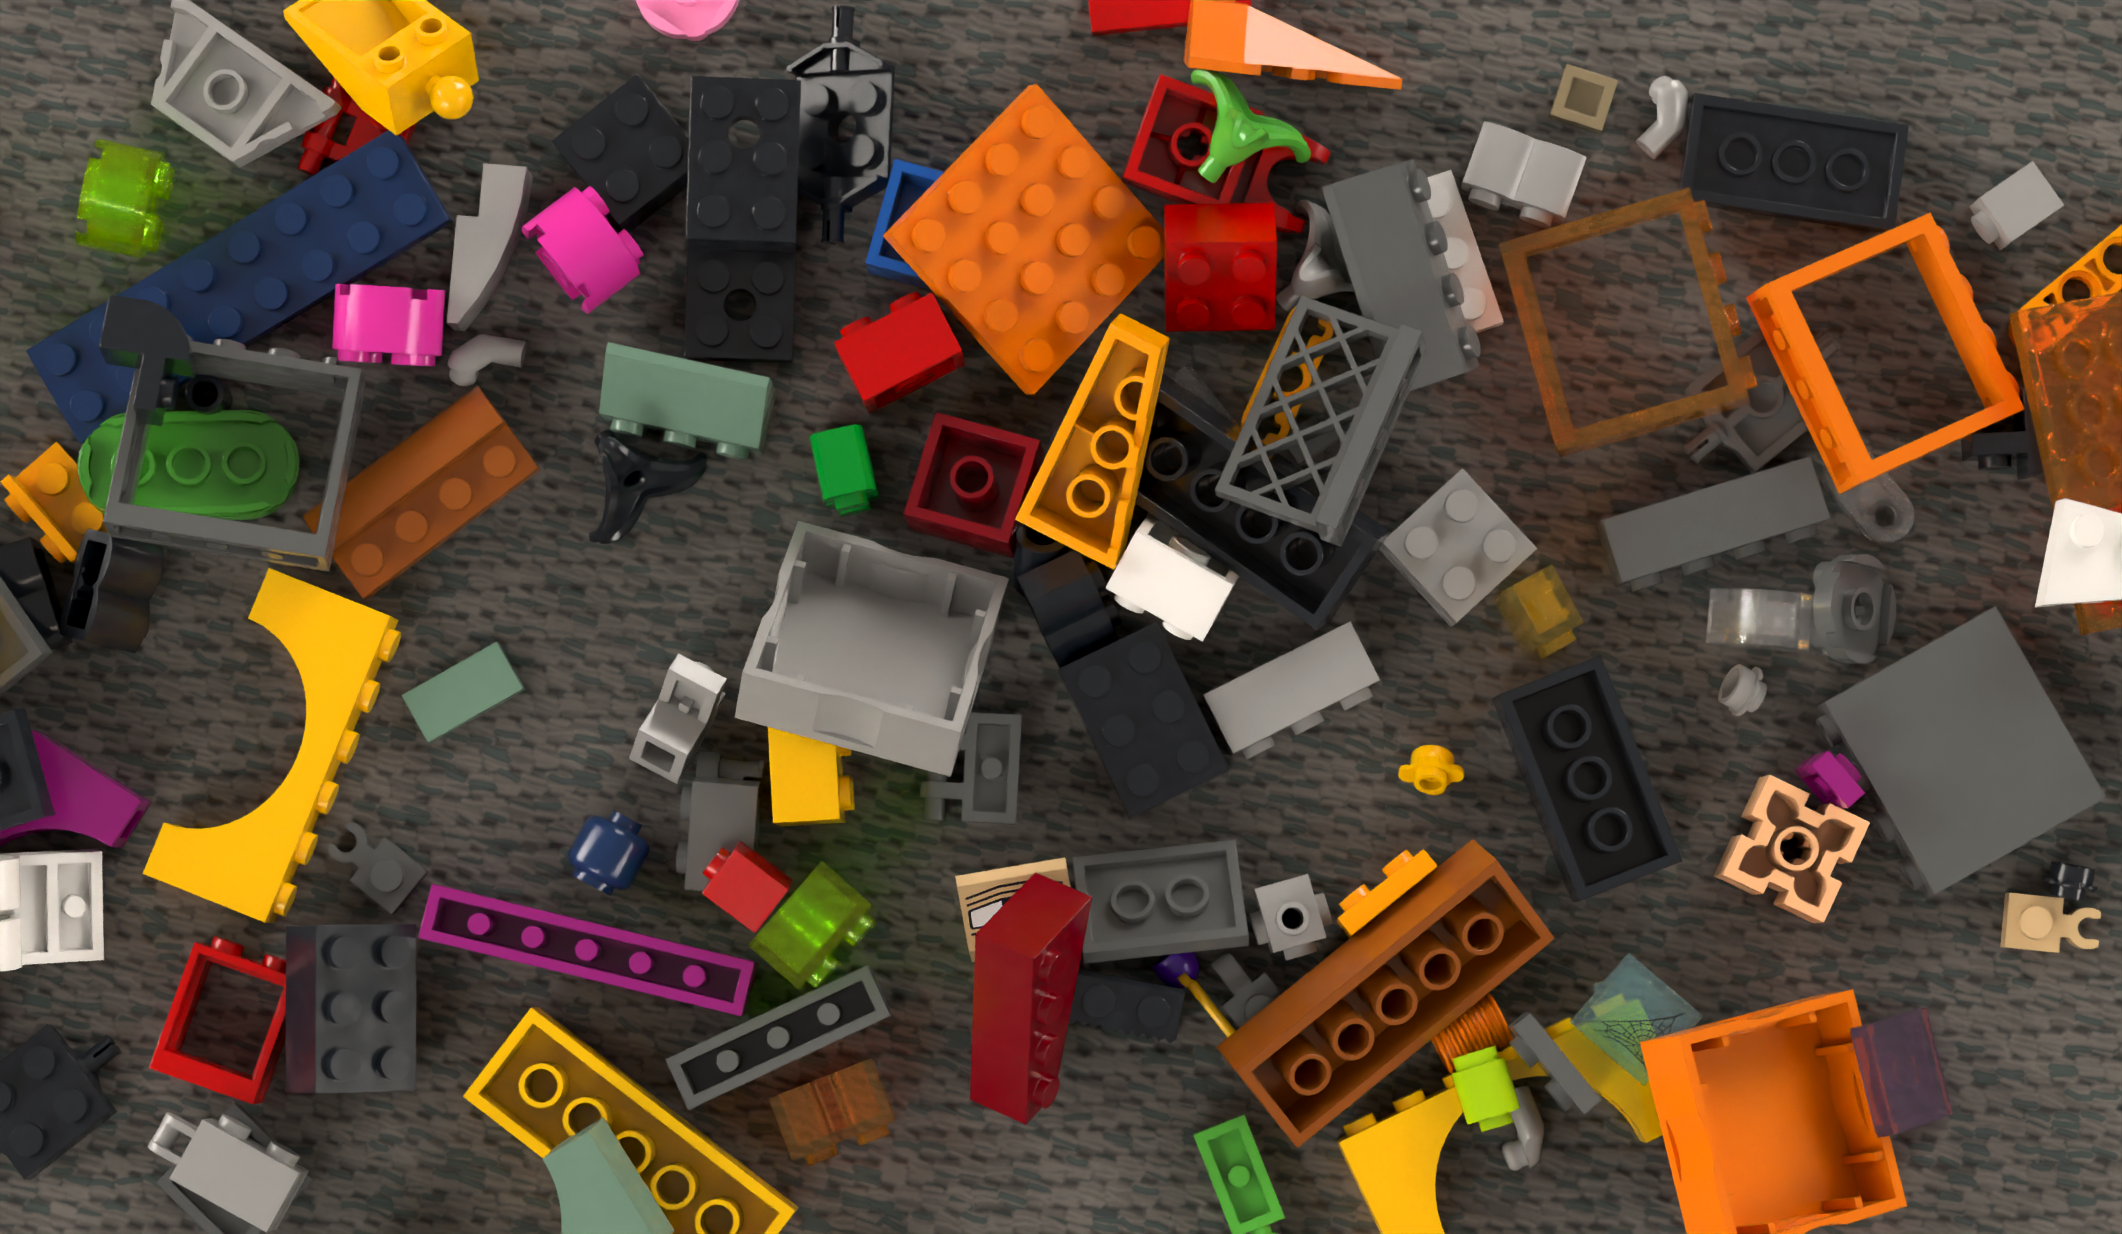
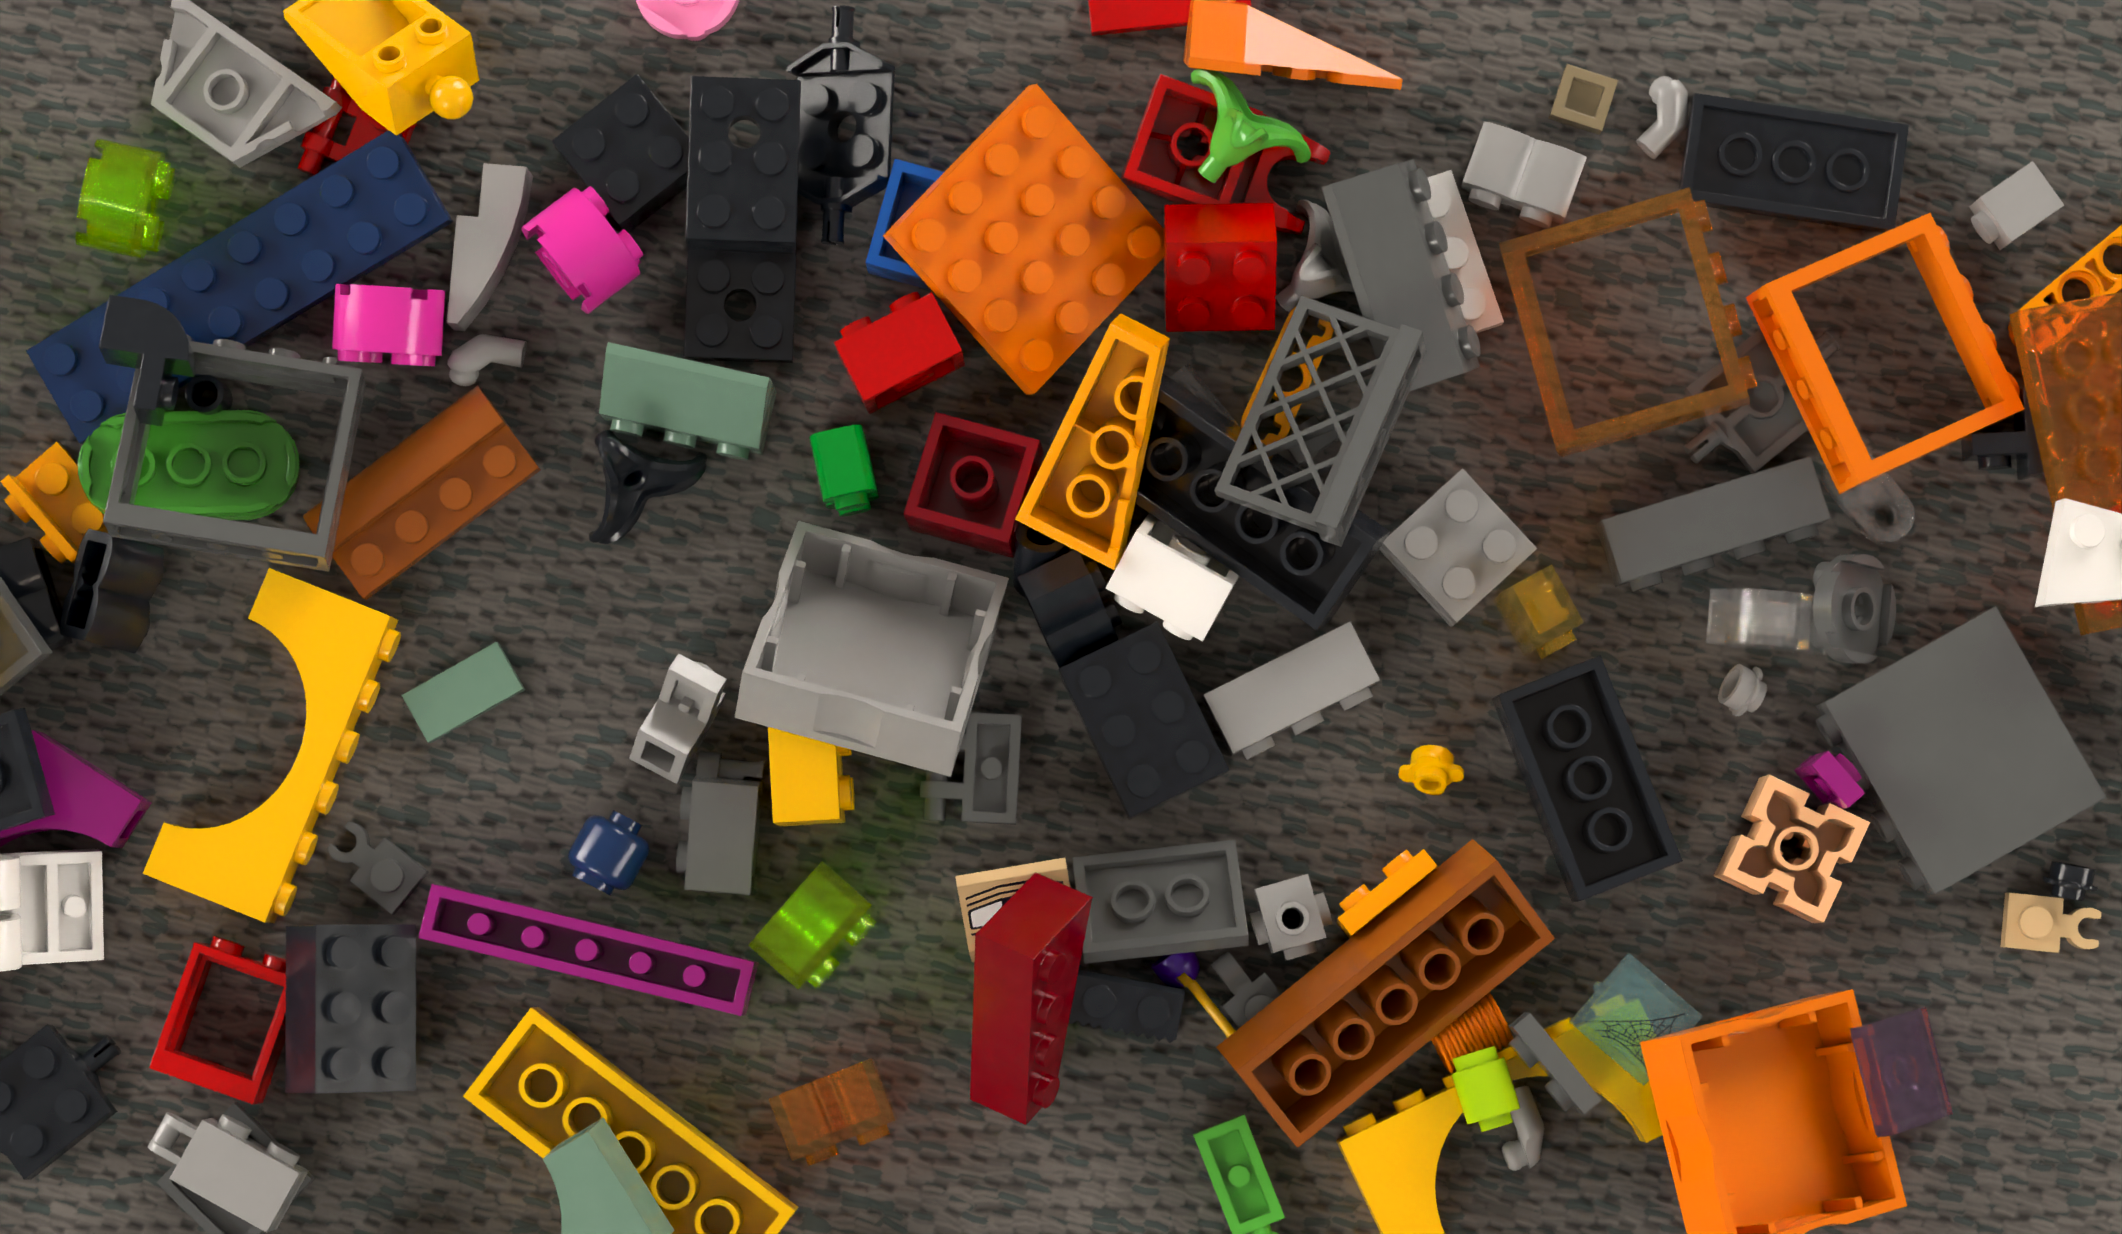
dark grey brick [665,965,893,1110] -> none
red brick [702,841,793,933] -> none

